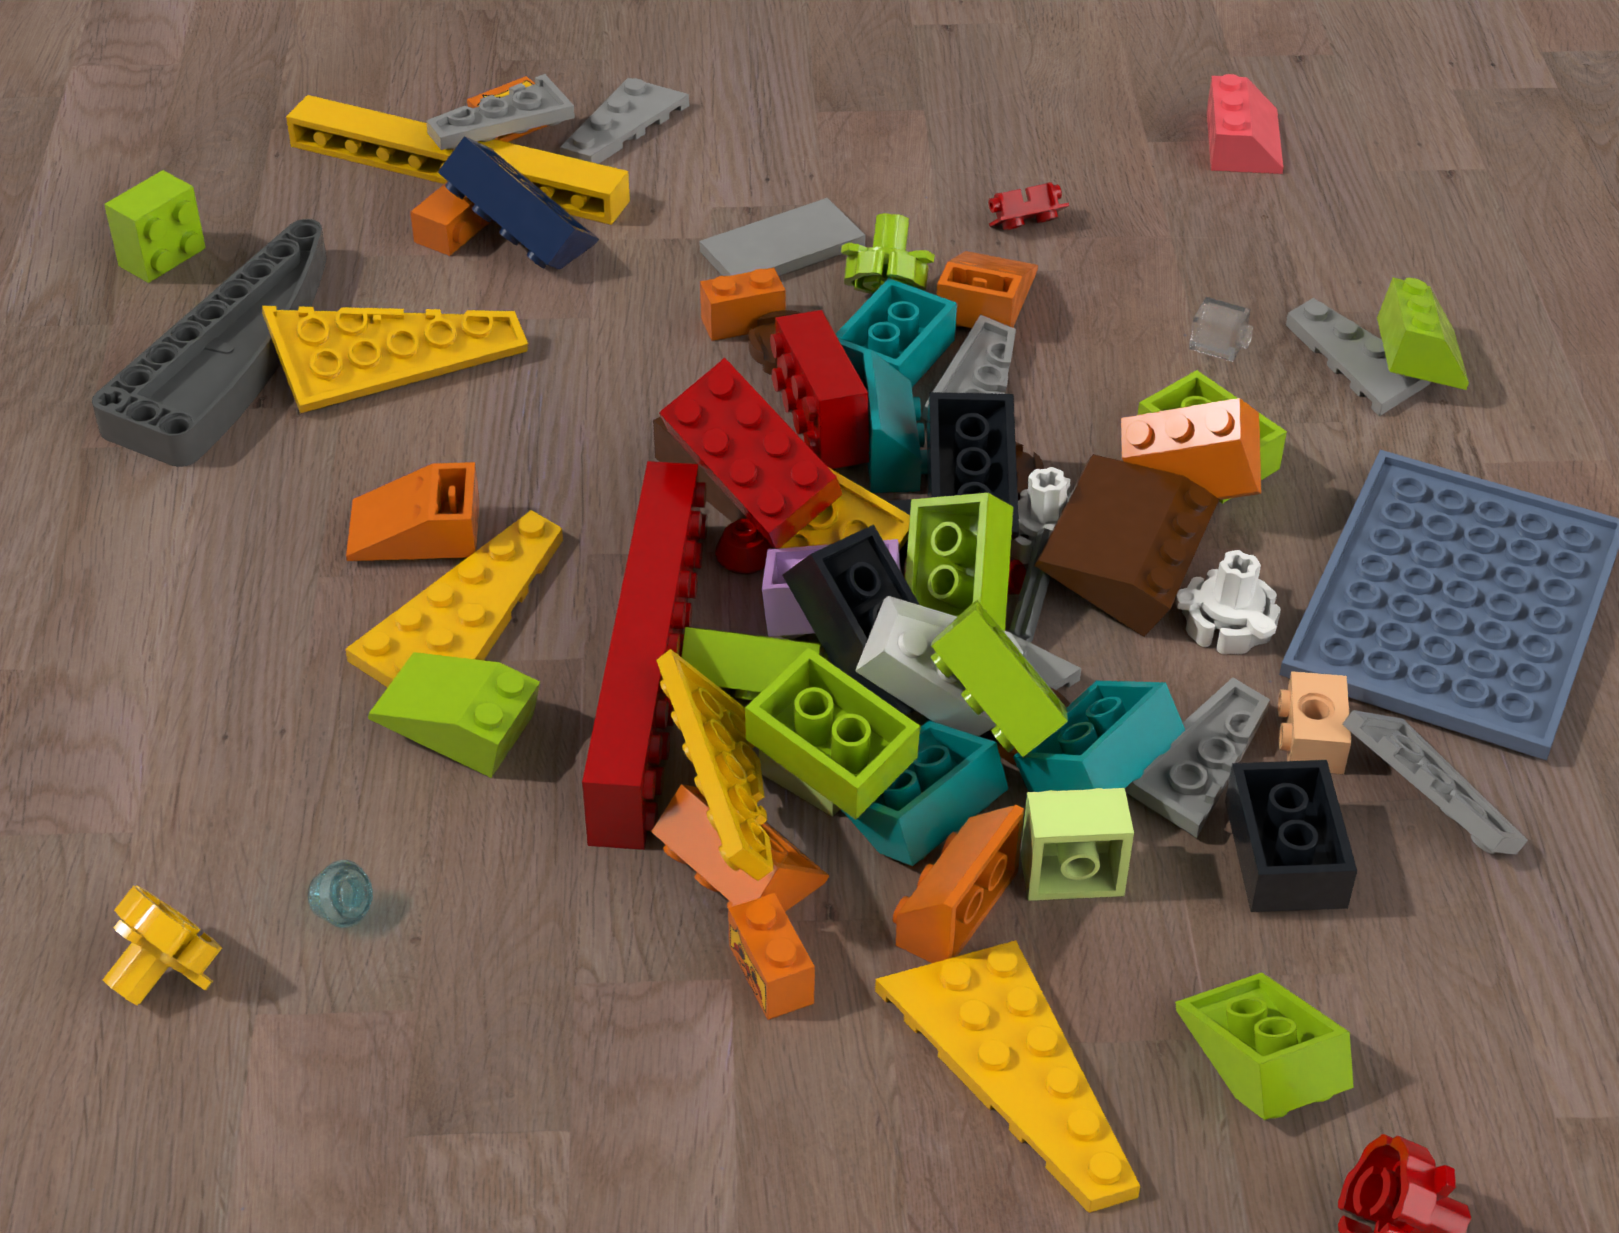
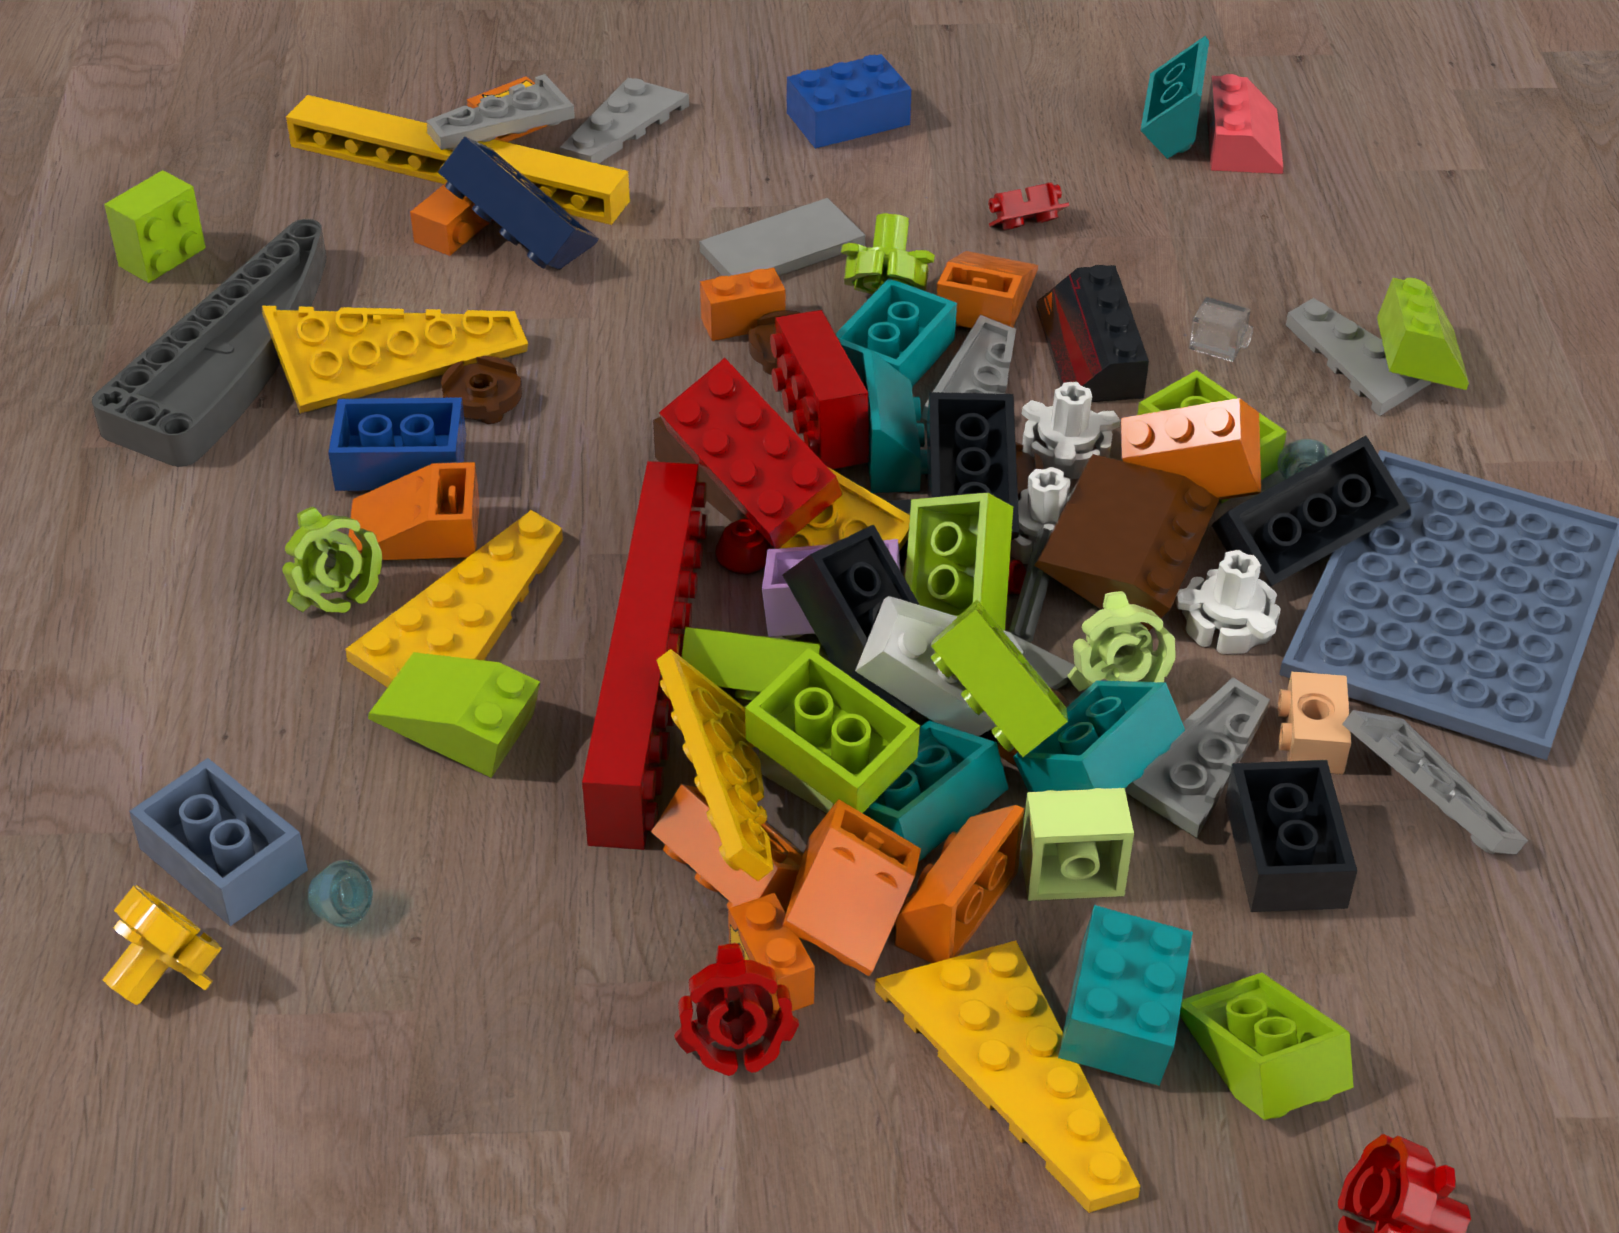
none -> sand blue brick [129,758,308,927]
none -> lime piece [282,507,382,613]
none -> blue brick [328,397,466,491]
none -> reddish brown plate [441,356,522,424]
none -> red piece [674,943,799,1076]
none -> orange slope [783,799,921,976]
none -> blue brick [787,54,912,149]
none -> white piece [1022,382,1120,479]
none -> black slope [1036,265,1149,402]
none -> teal brick [1058,905,1193,1086]
none -> yellowish green piece [1067,591,1176,692]
none -> teal slope [1140,36,1209,159]
none -> black slope [1212,436,1411,587]
none -> clear light blue cone [1277,439,1333,479]

